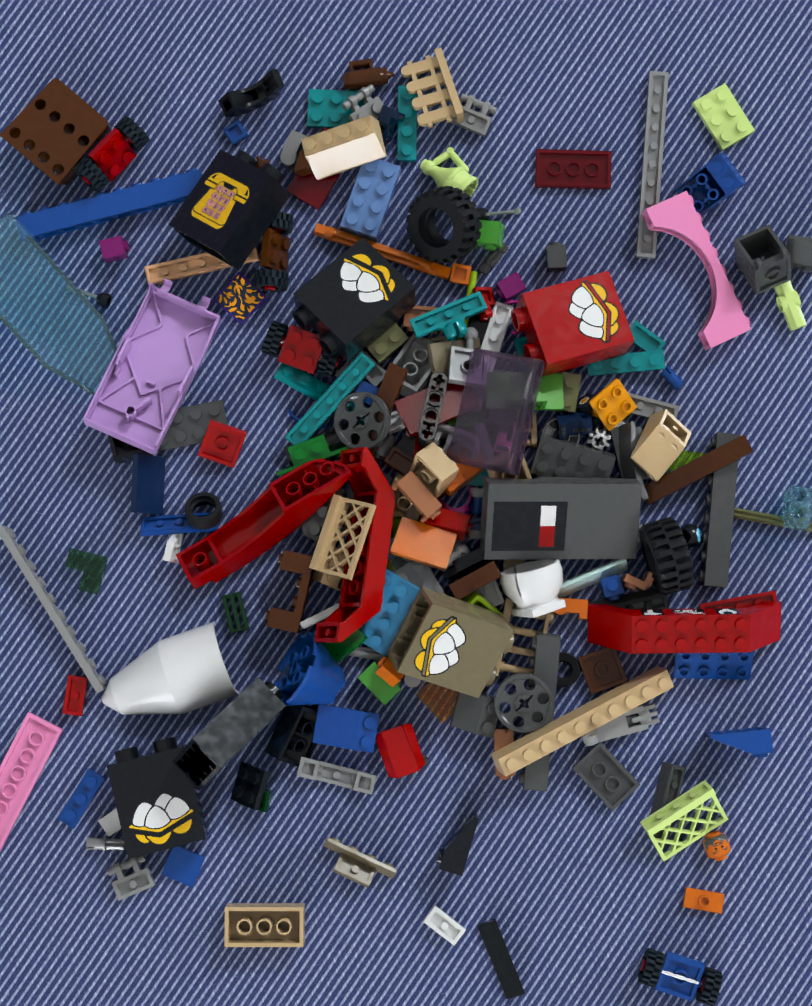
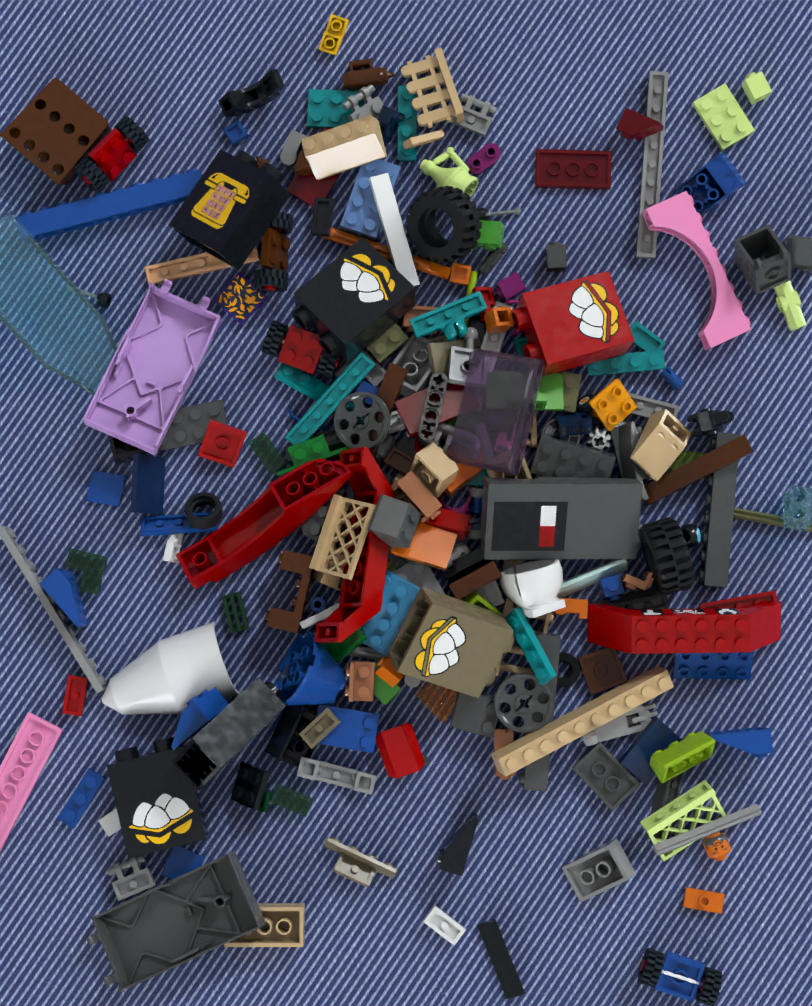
light grey axle [86,836,126,852] -> none
magenta brick [99,235,130,263] -> none
none -> blue slope [39,568,88,628]
none -> blue piece [86,470,126,507]
none -> dark grey piece [86,851,266,993]
none -> blue slope [171,687,229,750]
none -> clear green plate [249,432,287,474]
none -> clear green plate [270,783,314,817]
none -> dark tan plate [299,708,341,749]
none -> black tile [310,197,334,237]
none -> blue pin [310,597,326,612]
none -> yellow slope [318,14,349,56]
none -> nougat bracket [345,661,375,702]
none -> dark grey slope [368,495,422,548]
none -> white tile [369,173,420,286]
none -> tan tile [402,129,445,149]
none -> magenta plate [467,143,501,175]
none -> orange brick [484,306,514,334]
none -> teal plate [505,607,557,686]
none -> light grey slope [562,838,636,902]
none -> dark red slope [616,108,664,141]
none -> dark blue tile [618,717,682,785]
none -> lime slope [649,731,716,783]
none -> light grey axle [653,804,762,855]
none -> black hinge [687,408,735,437]
none -> yellowish green brick [741,71,772,105]

